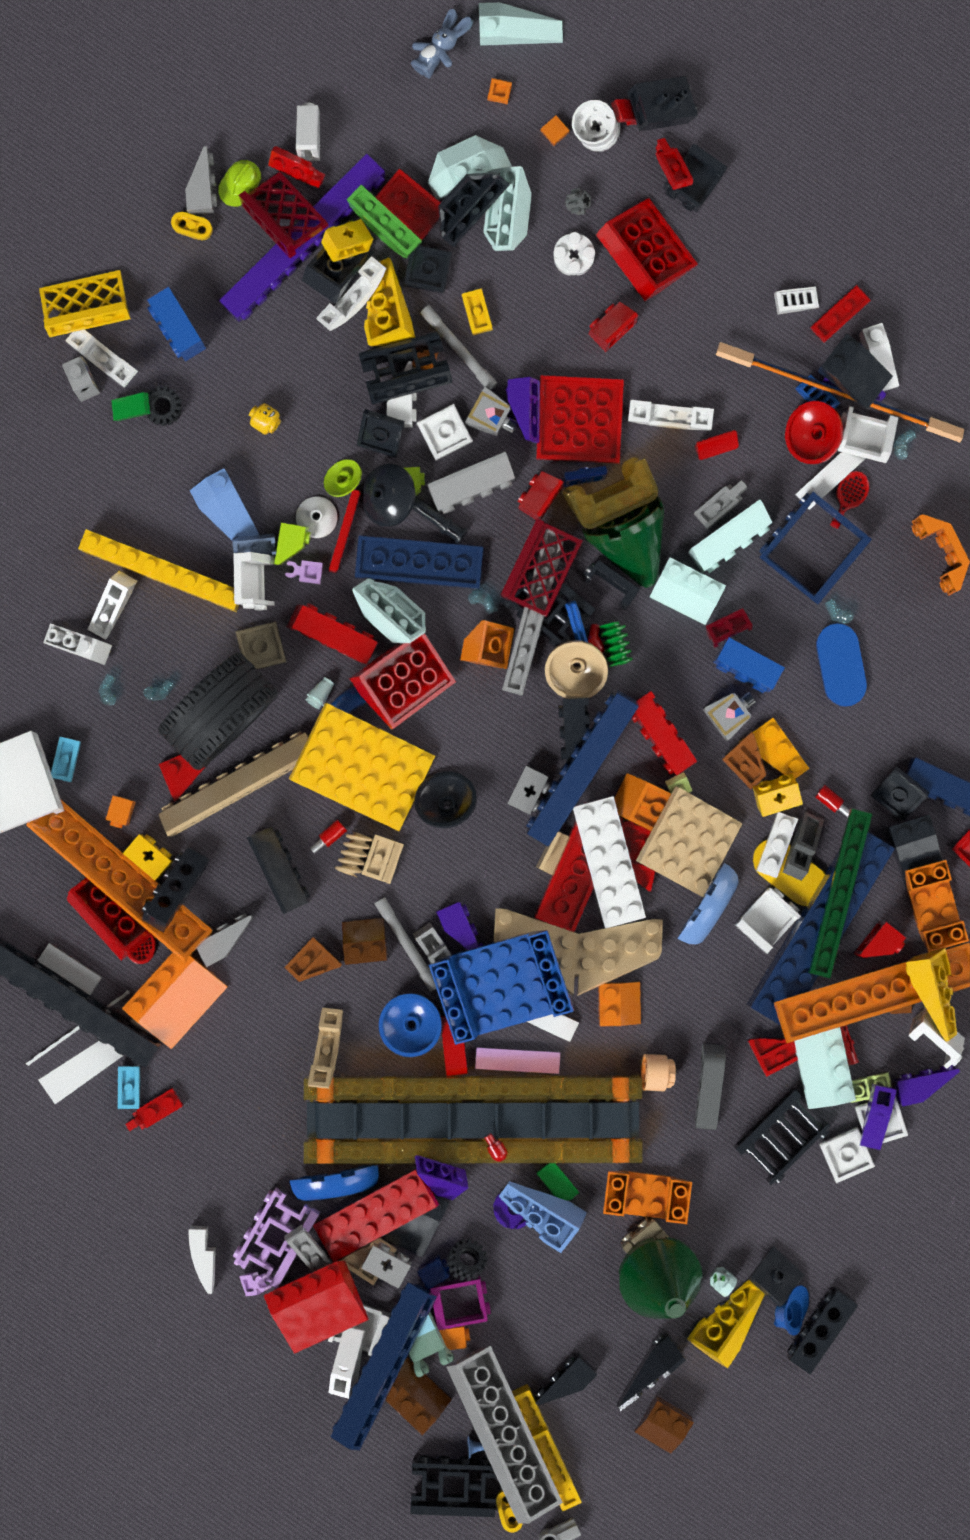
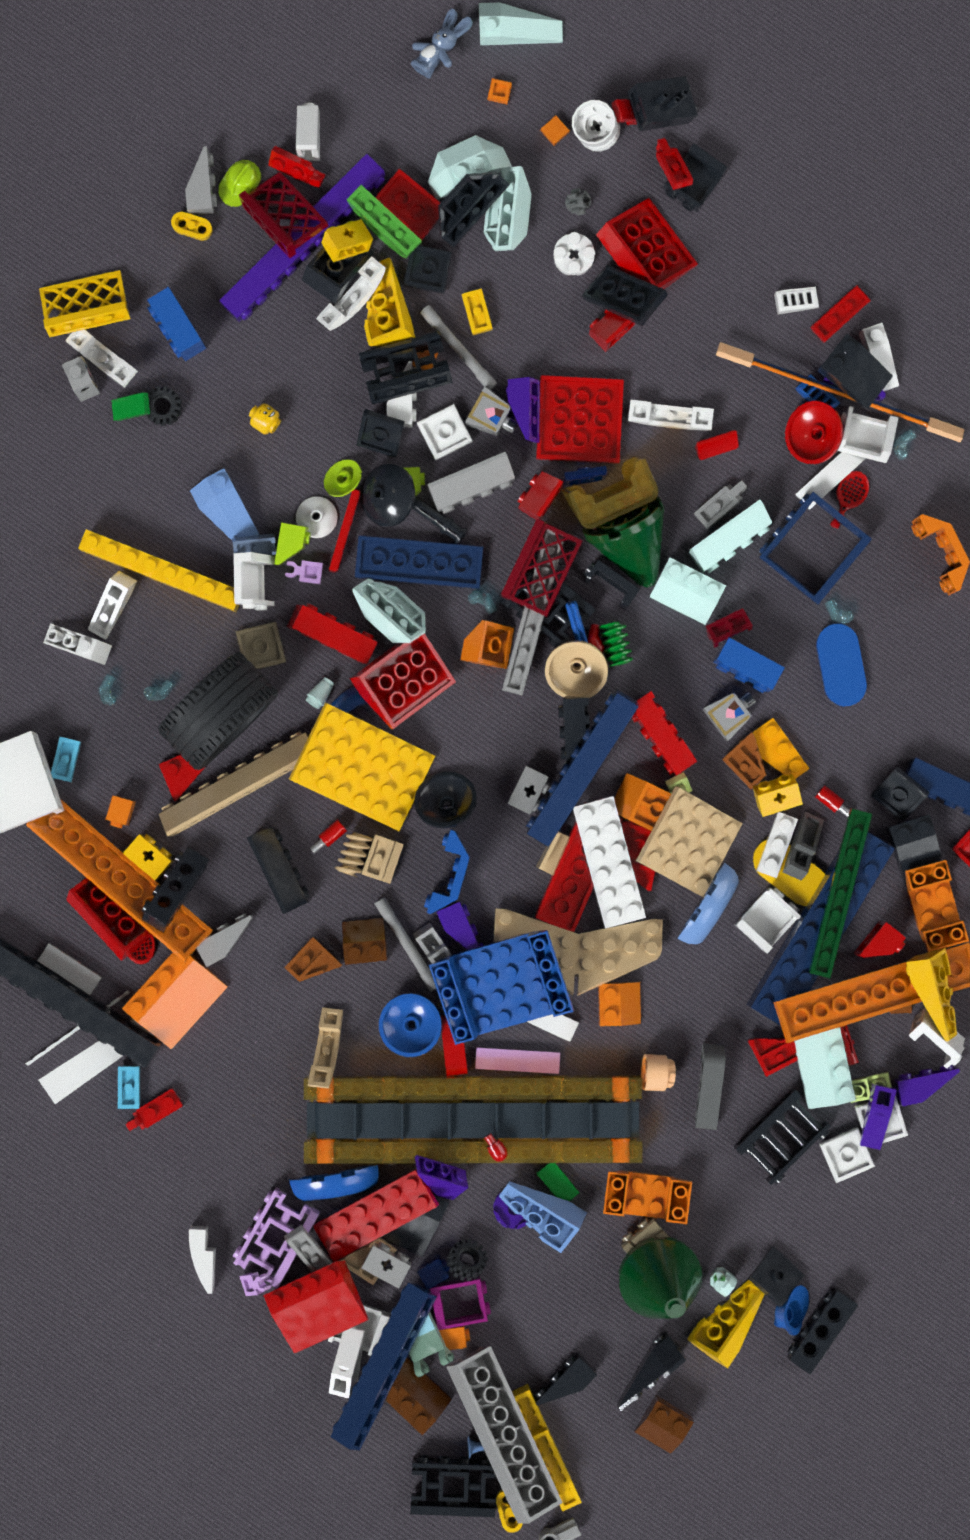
none -> blue slope [424,830,470,914]
none -> black tile [582,264,668,326]

